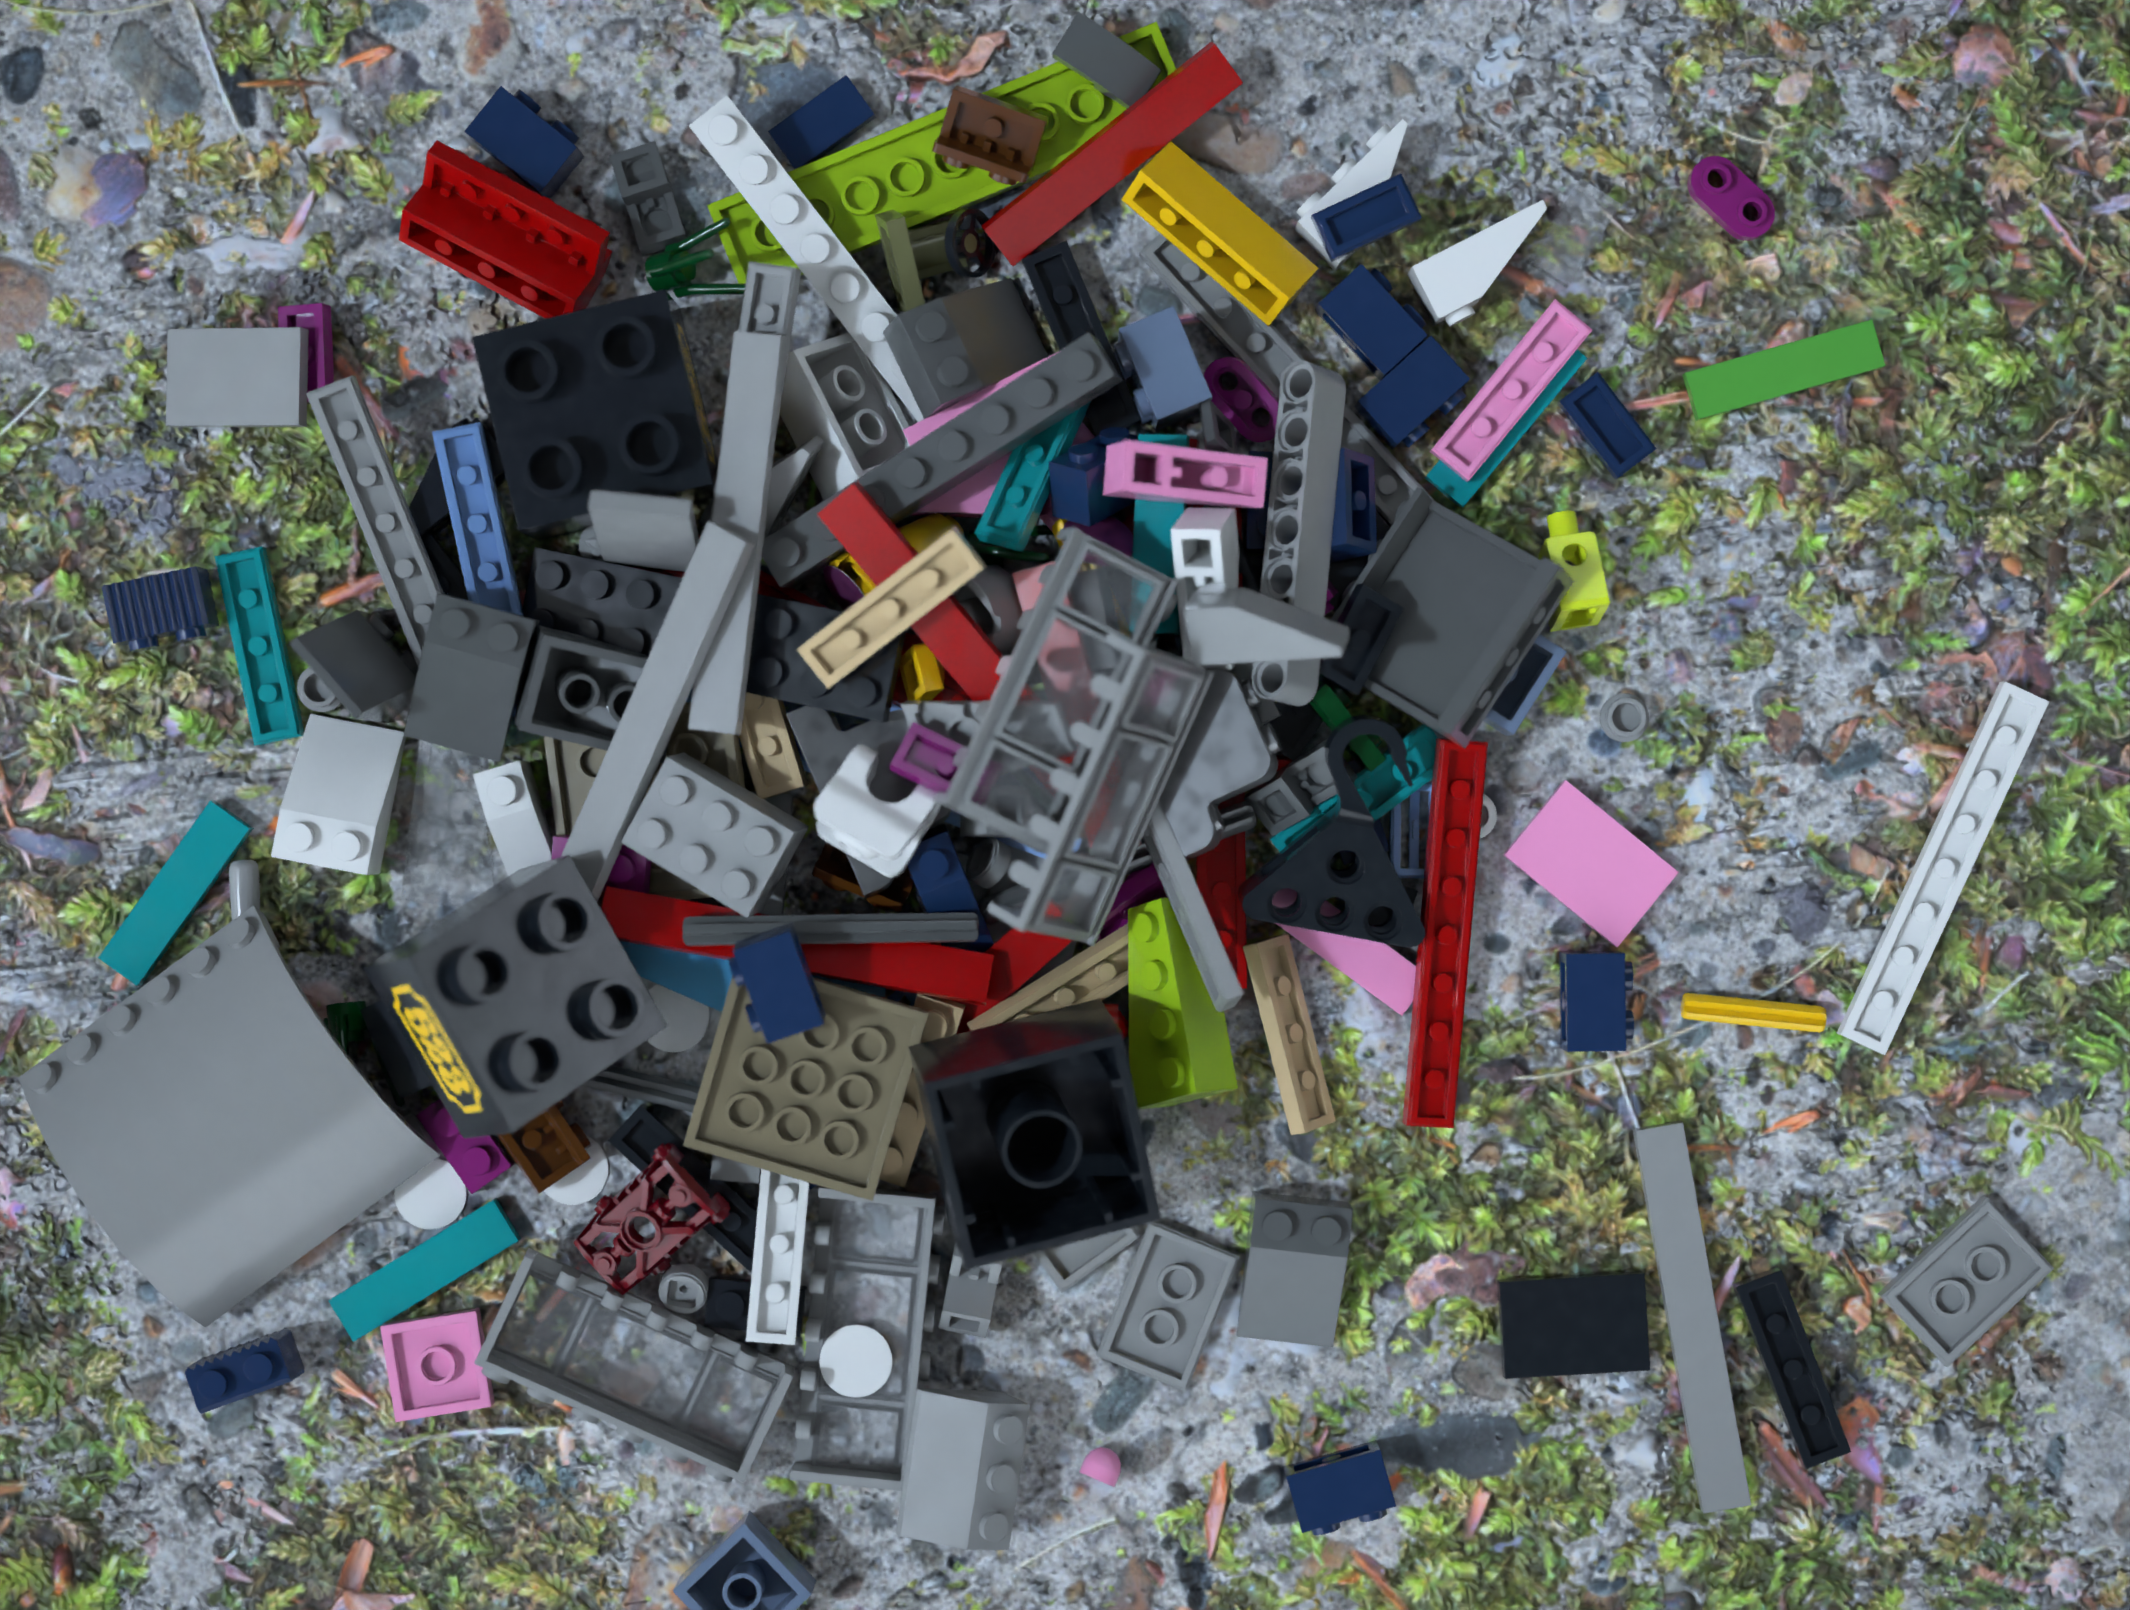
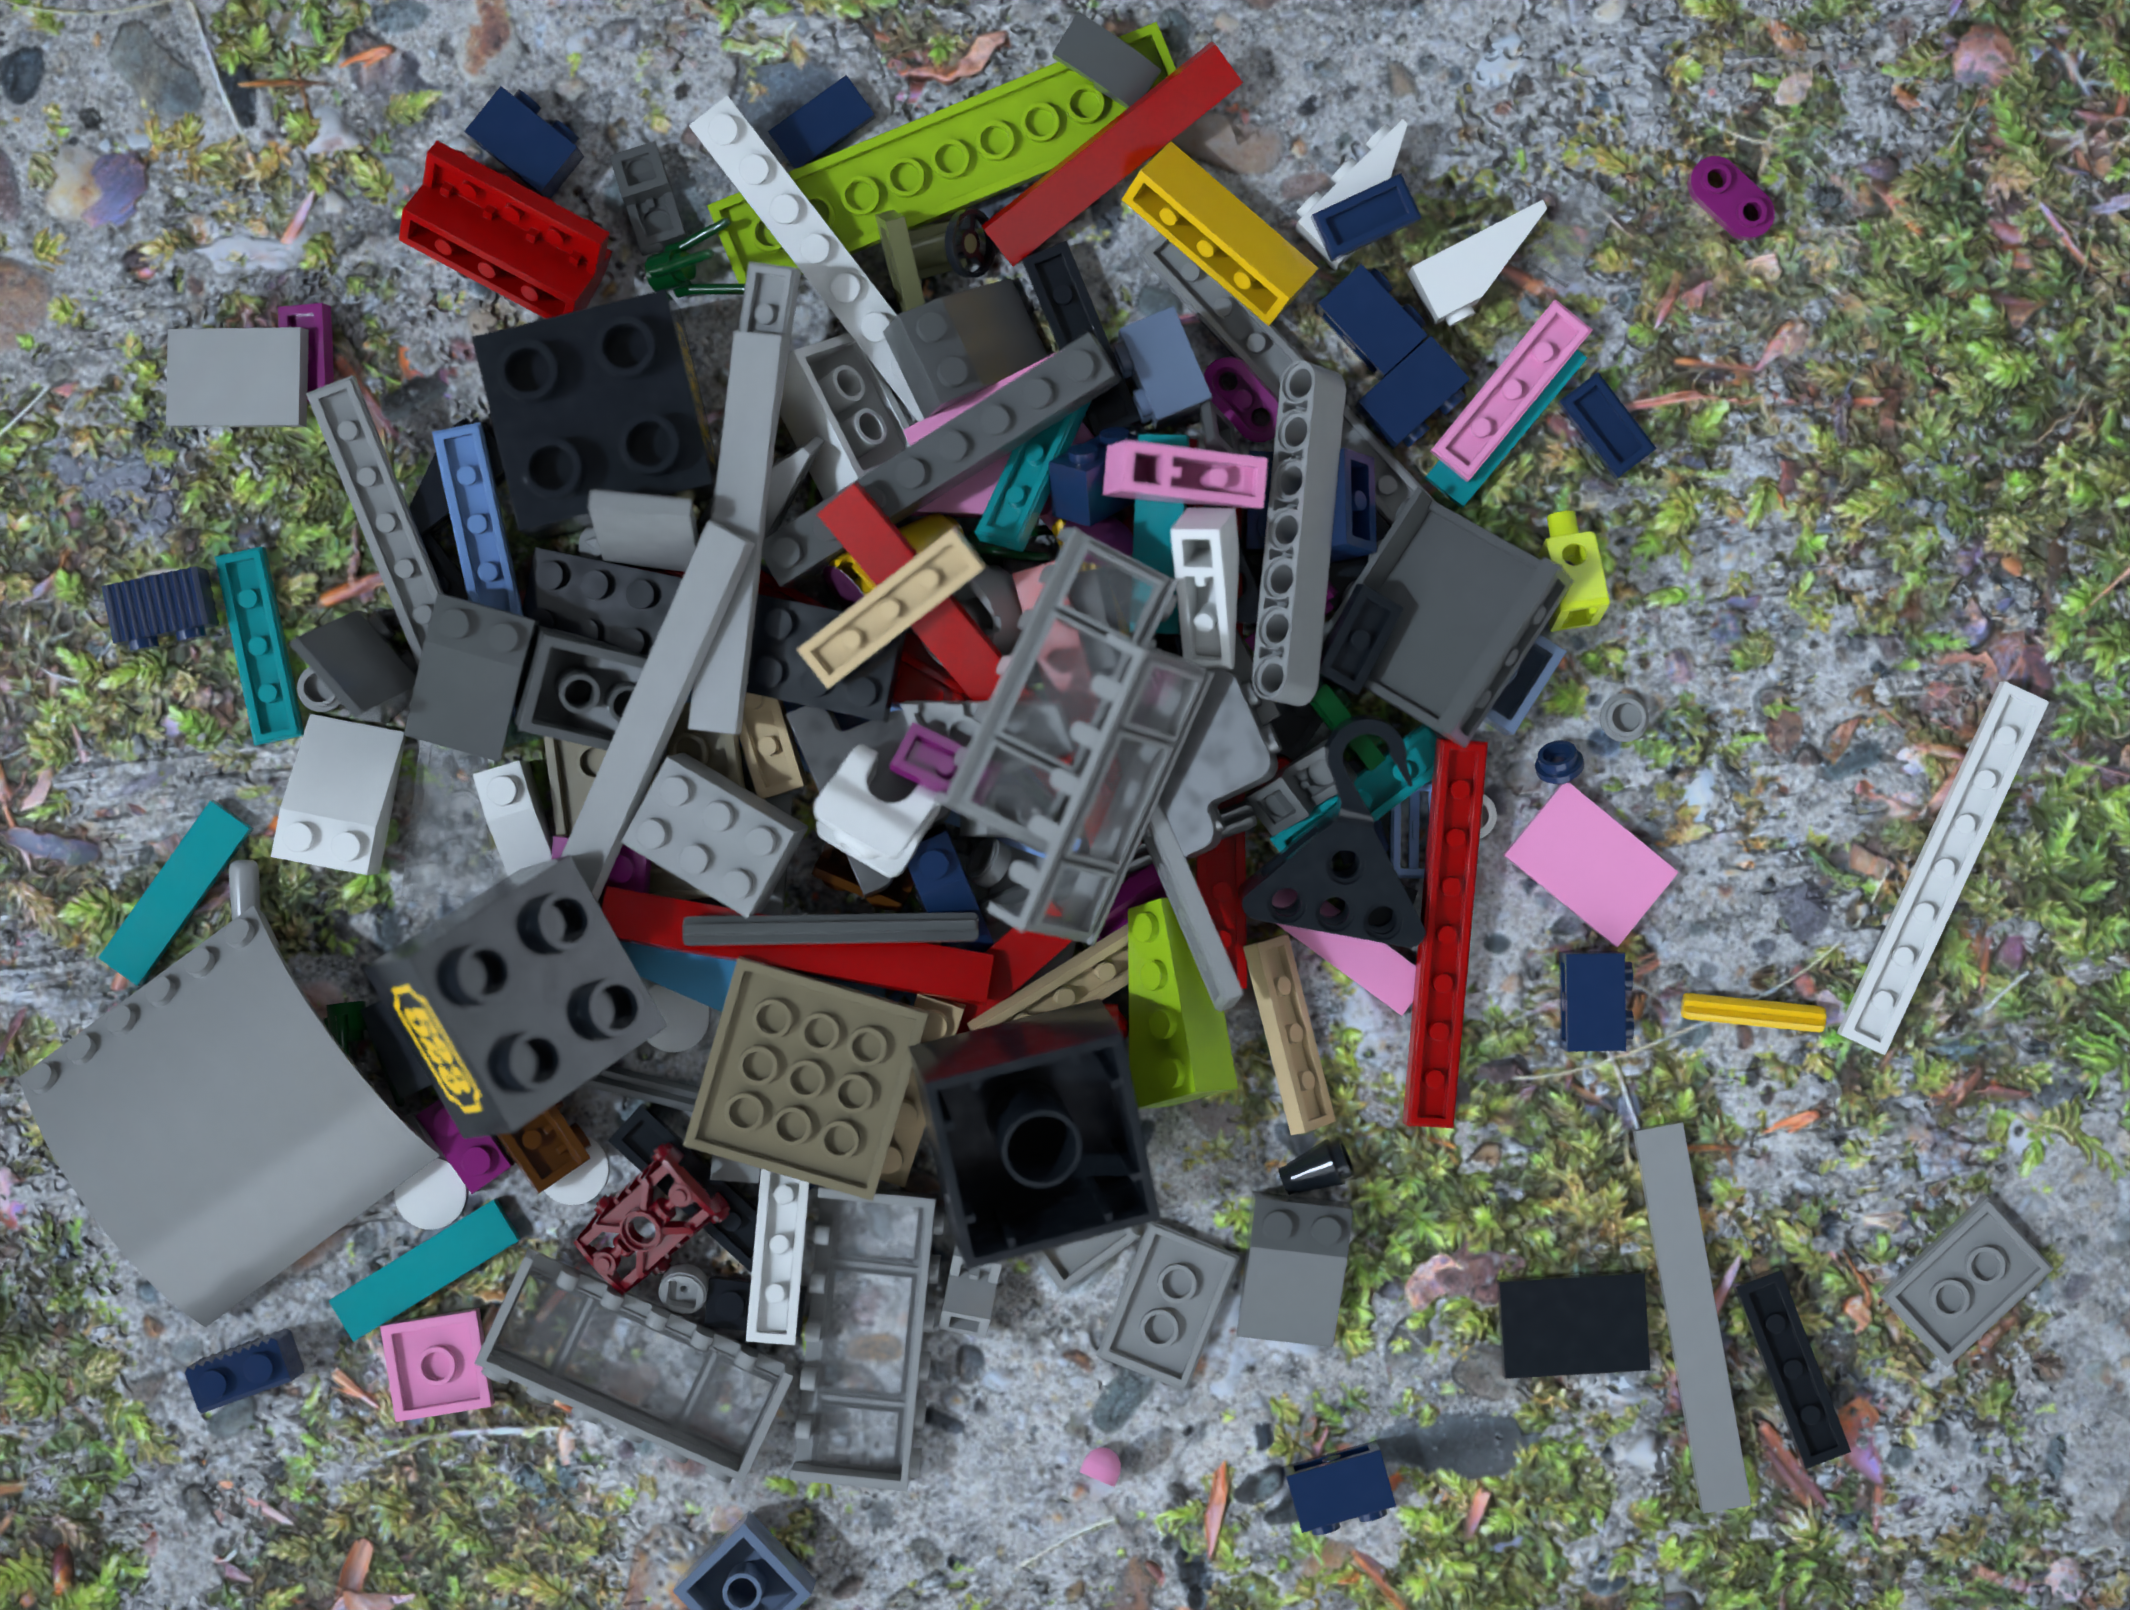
dark blue brick [728,922,826,1044] -> none
white sticker [819,1325,892,1398] -> none
light grey slope [896,1388,1030,1550] -> none
yellow plate [899,643,944,701] -> none
reddish brown bracket [932,85,1049,185] -> none
light grey slope [1184,583,1350,666] -> none
bright green tile [1682,319,1886,421] -> none
none -> black cone [1278,1139,1354,1195]
none -> dark blue plate [1535,740,1584,785]

